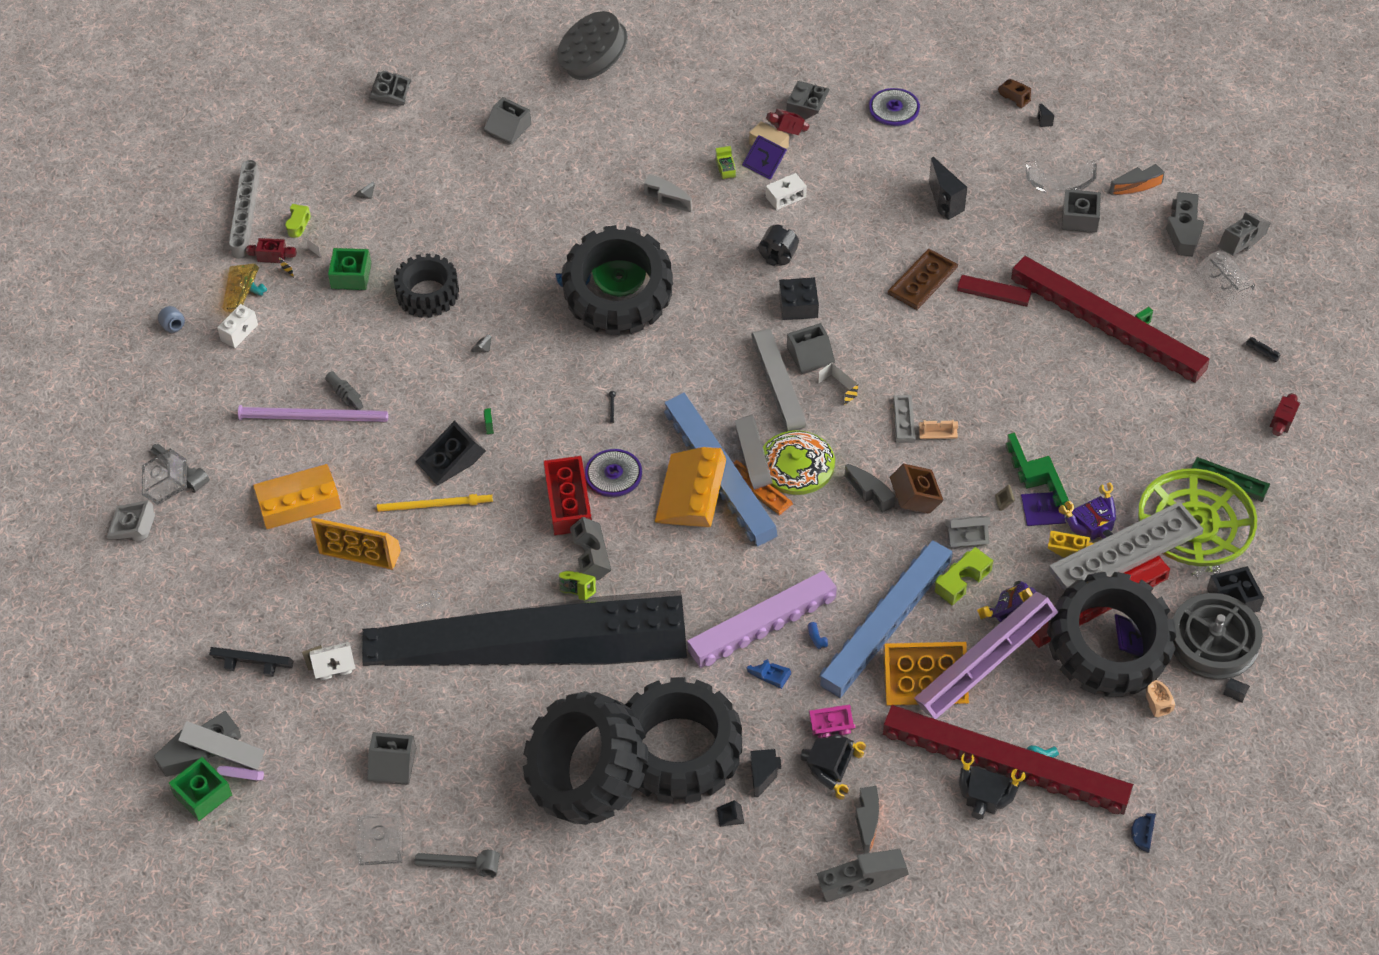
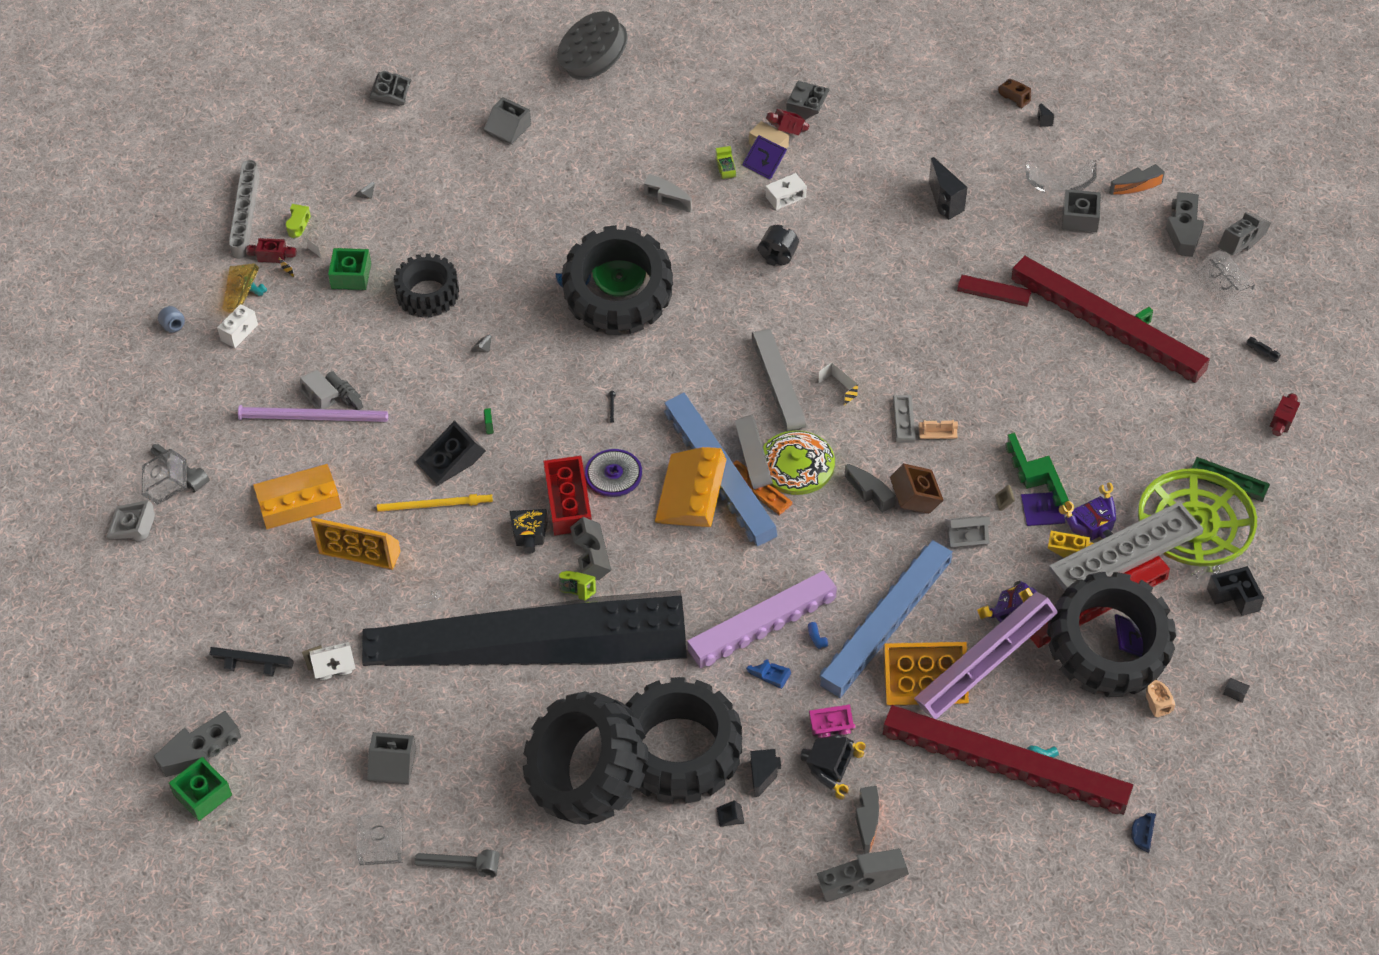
light grey tile [178,721,265,770] -> none
lavender tile [217,766,264,780] -> none
black brick [779,277,819,320] -> none
dark grey slope [787,323,835,374] -> none
piece [869,88,920,126] -> none
reddish brown tile [888,248,958,310] -> none
lime arch [935,547,993,606] -> none
black torso [959,754,1025,820] -> none
dark grey wheel [1173,593,1263,679] -> none
none -> light grey hinge [300,370,339,409]
none -> black torso [510,509,548,554]

